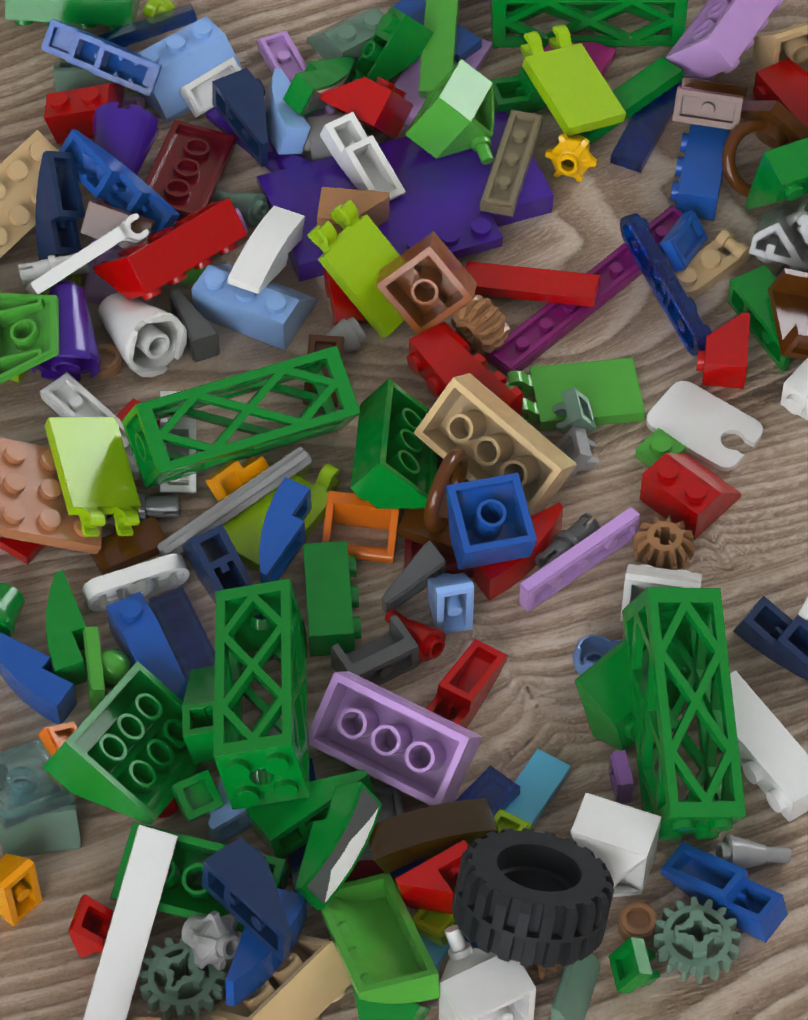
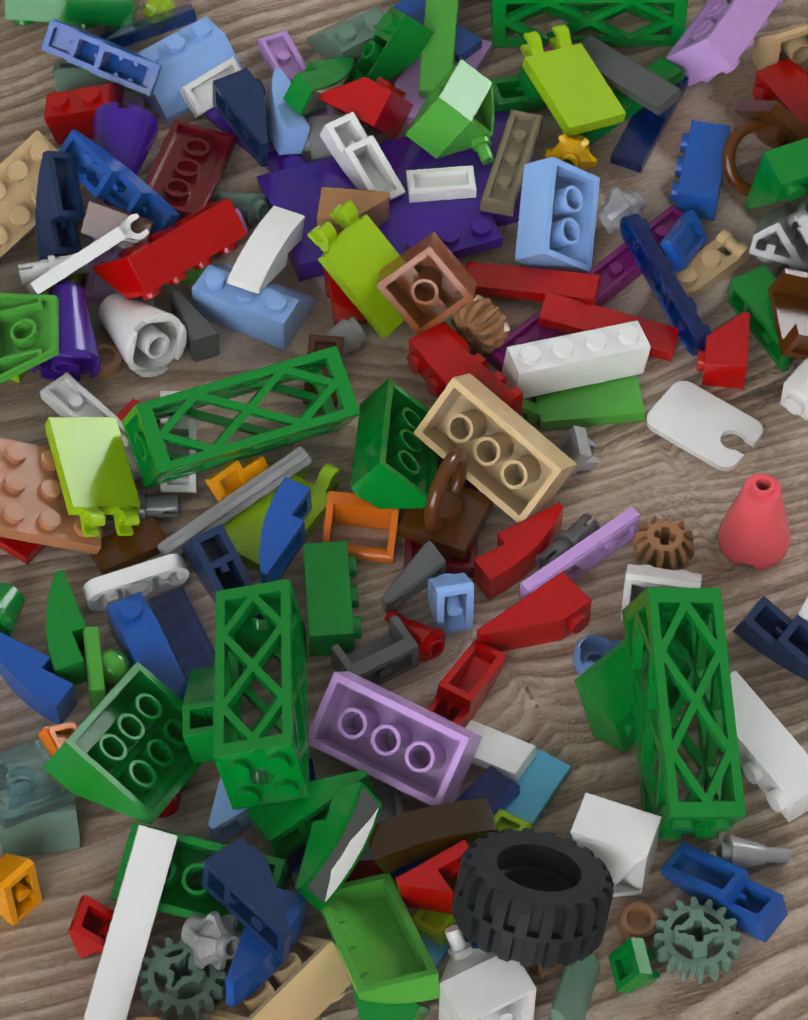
green tile [170,769,224,824] -> none
blue slope [446,473,537,570] -> none
sand green tile [552,387,597,434] -> none
medium lavender tile [609,750,634,804] -> none
bright green plate [635,428,686,467] -> none
red slope [639,453,741,540] -> none
panel [672,76,748,130] -> none
none -> white tile [406,165,476,203]
none -> white tile [465,720,537,782]
none -> red slope [476,571,592,652]
none -> white brick [502,320,651,399]
none -> light blue slope [515,157,600,273]
none -> red tile [537,292,680,362]
none -> dark grey tile [578,34,682,116]
none -> light grey rock [597,185,647,235]
none -> coral cone [718,474,791,569]

